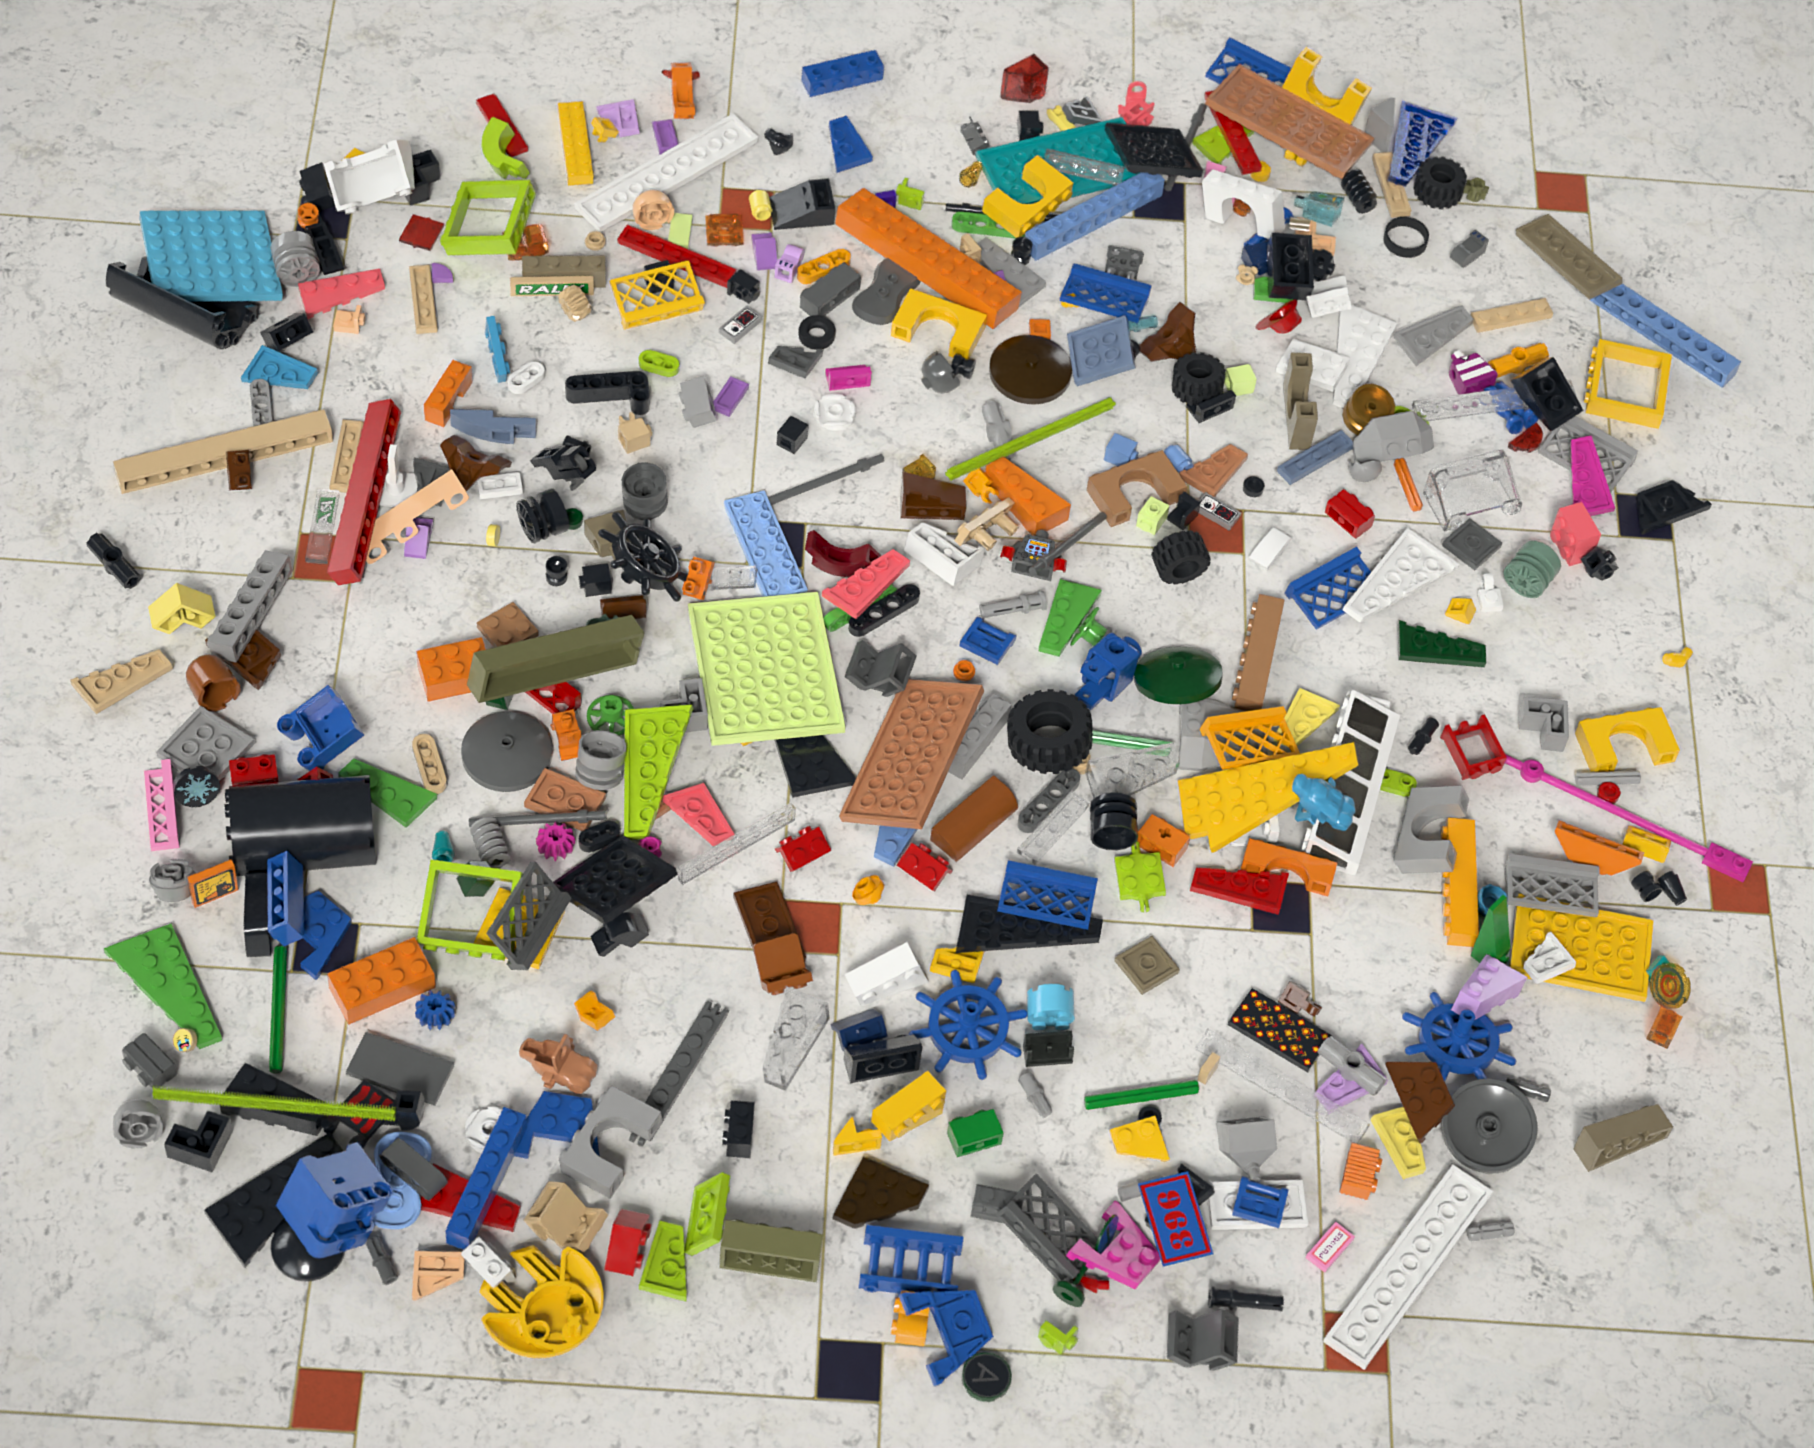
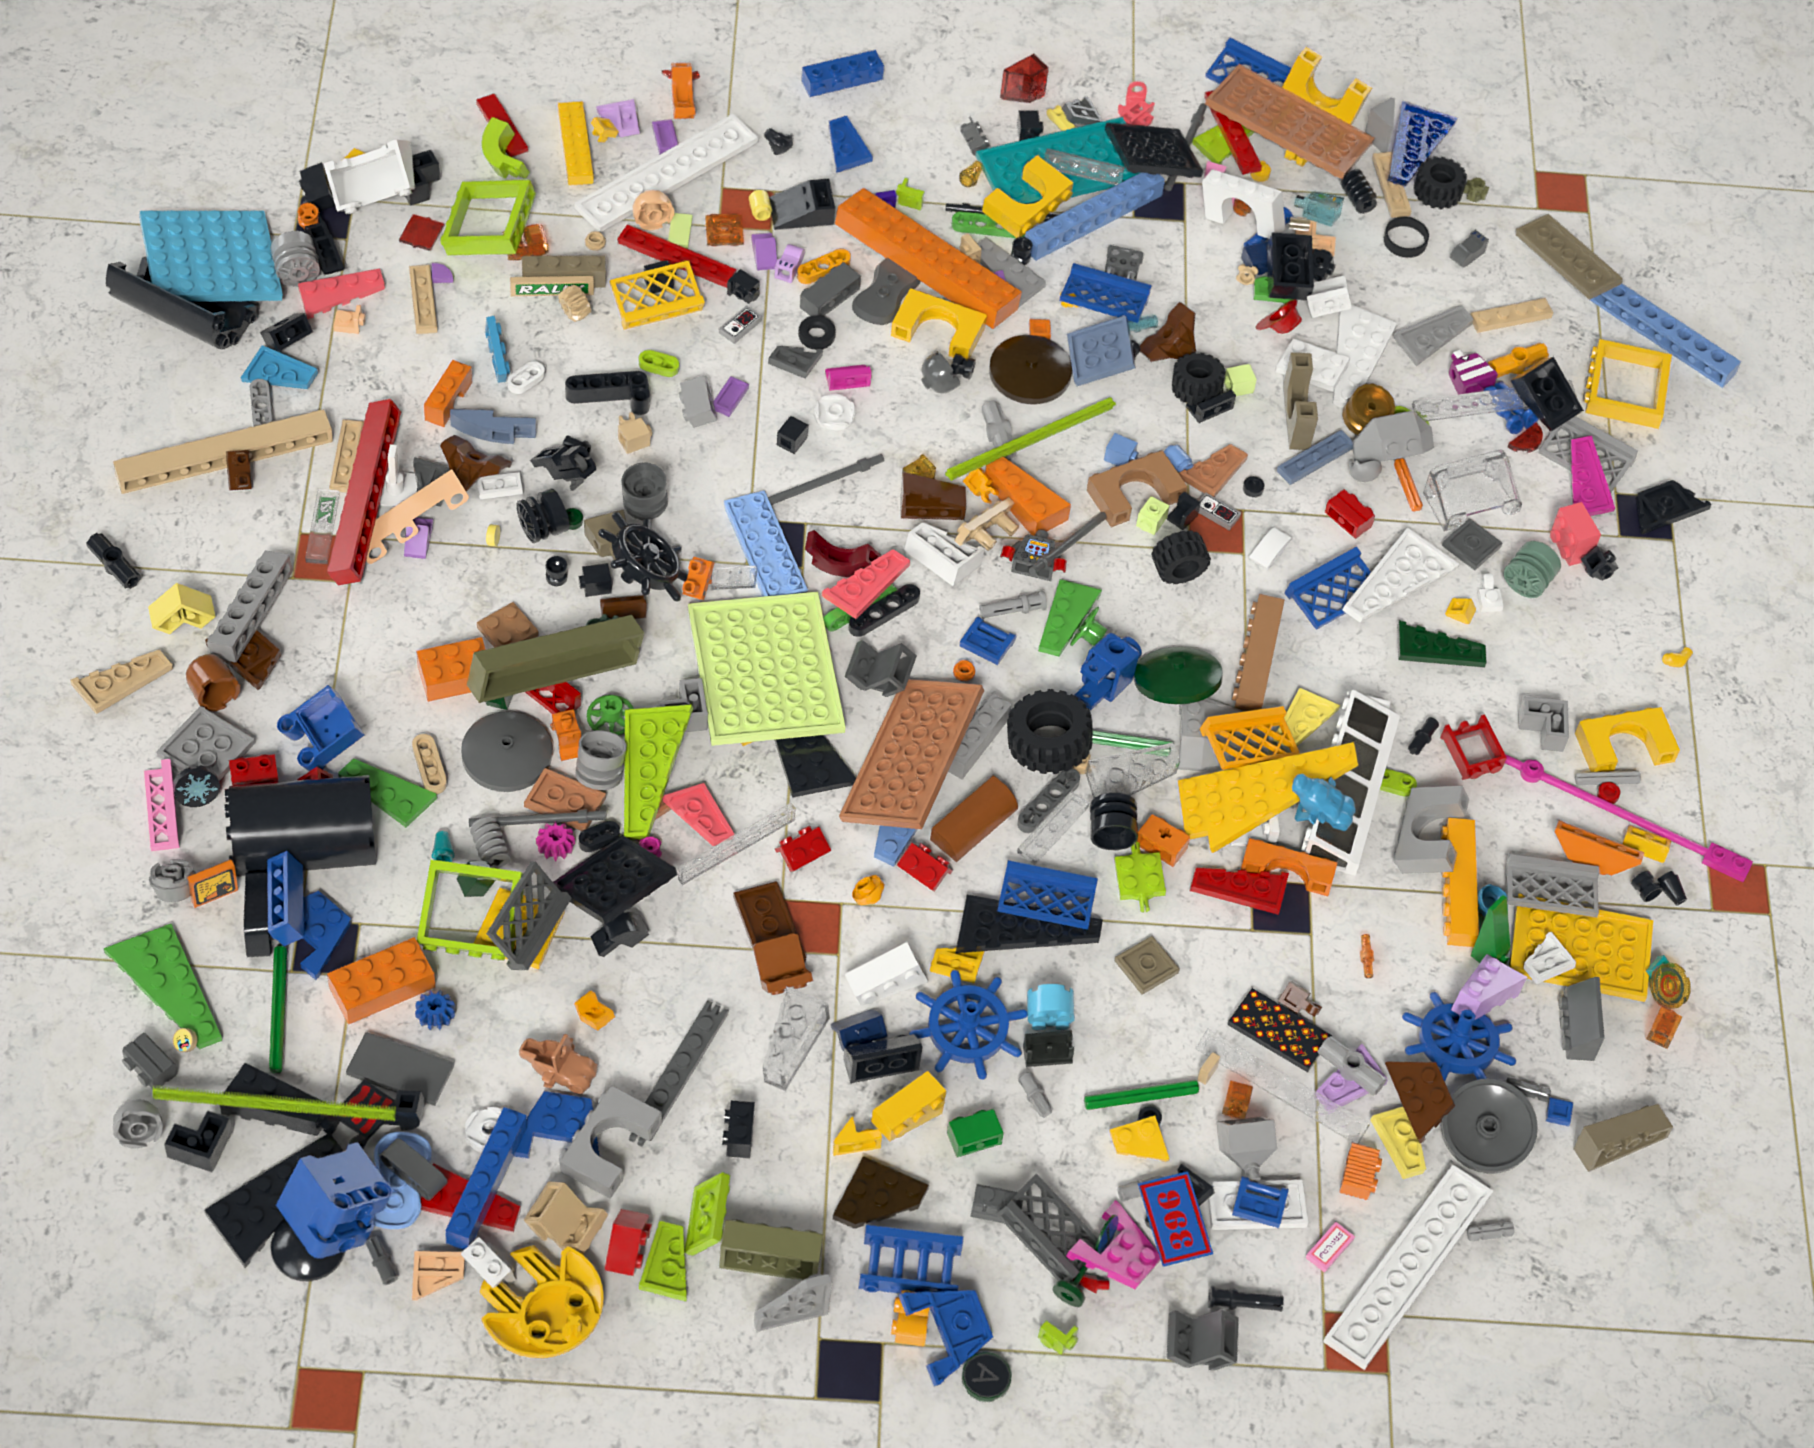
none -> light grey plate [754,1274,832,1332]
none -> clear orange brick [1222,1080,1253,1119]
none -> clear orange bar [1360,934,1374,978]
none -> blue tile [1546,1097,1573,1127]
none -> dark grey slope [1559,977,1605,1061]

